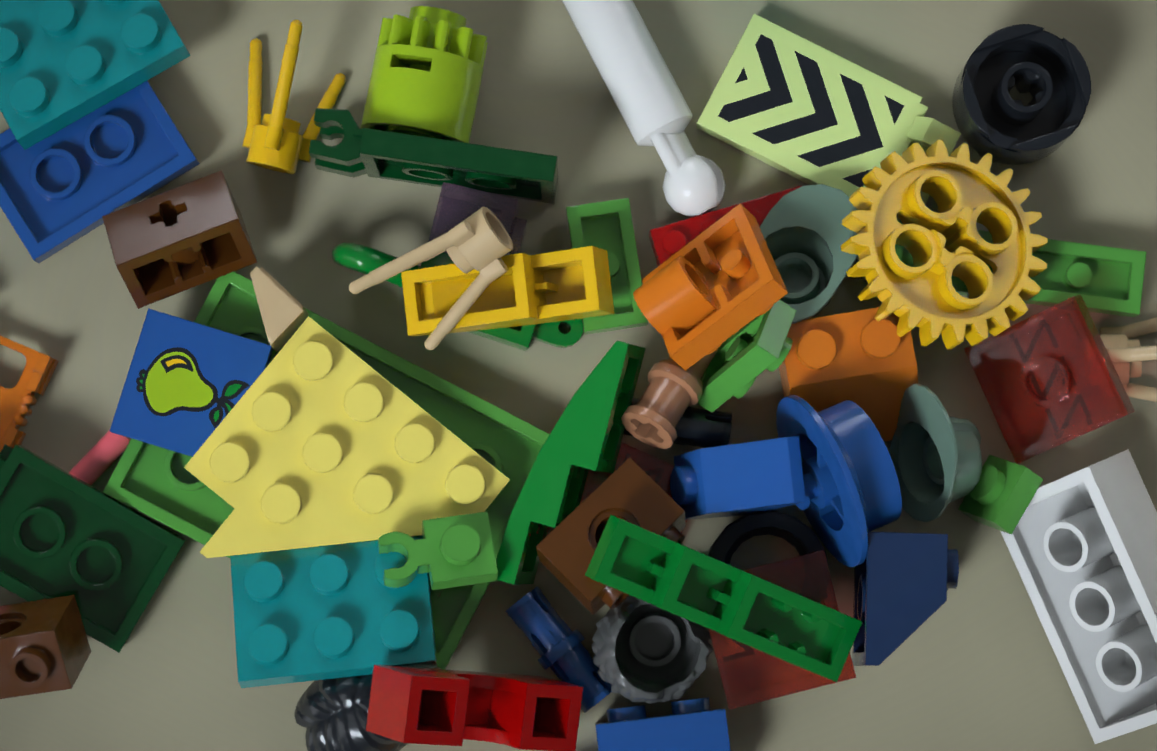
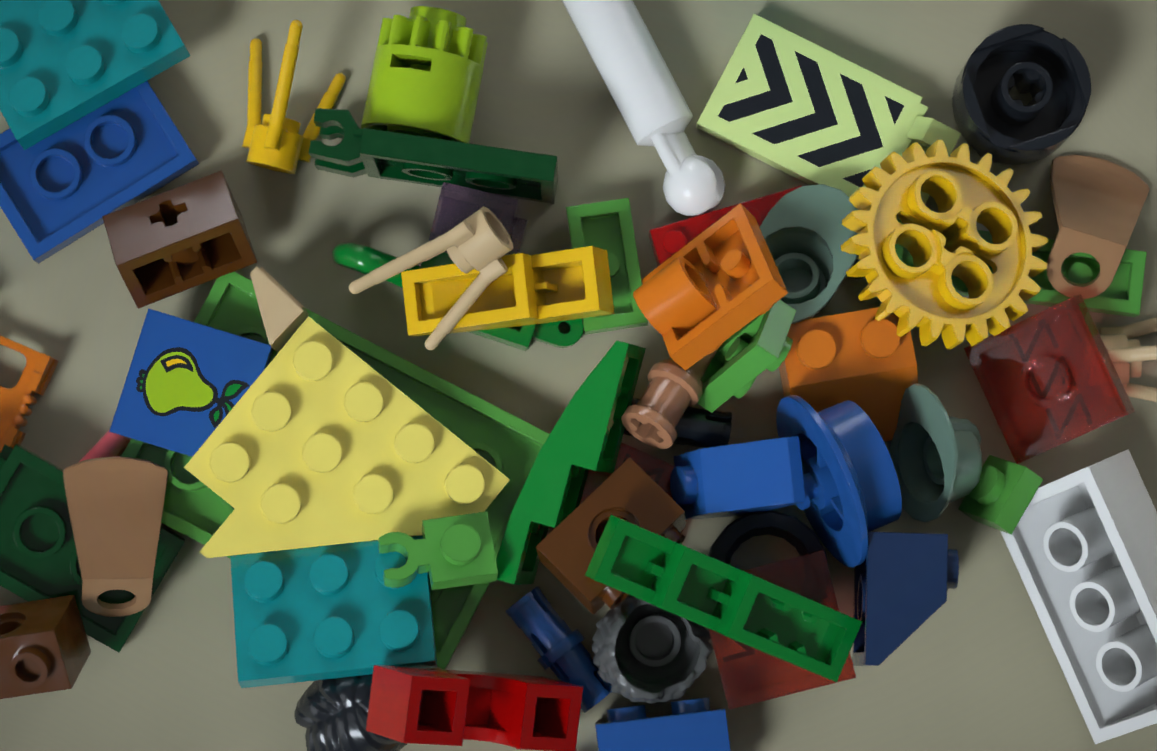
none -> medium nougat piece [63,456,168,617]
none -> medium nougat piece [1047,155,1150,299]

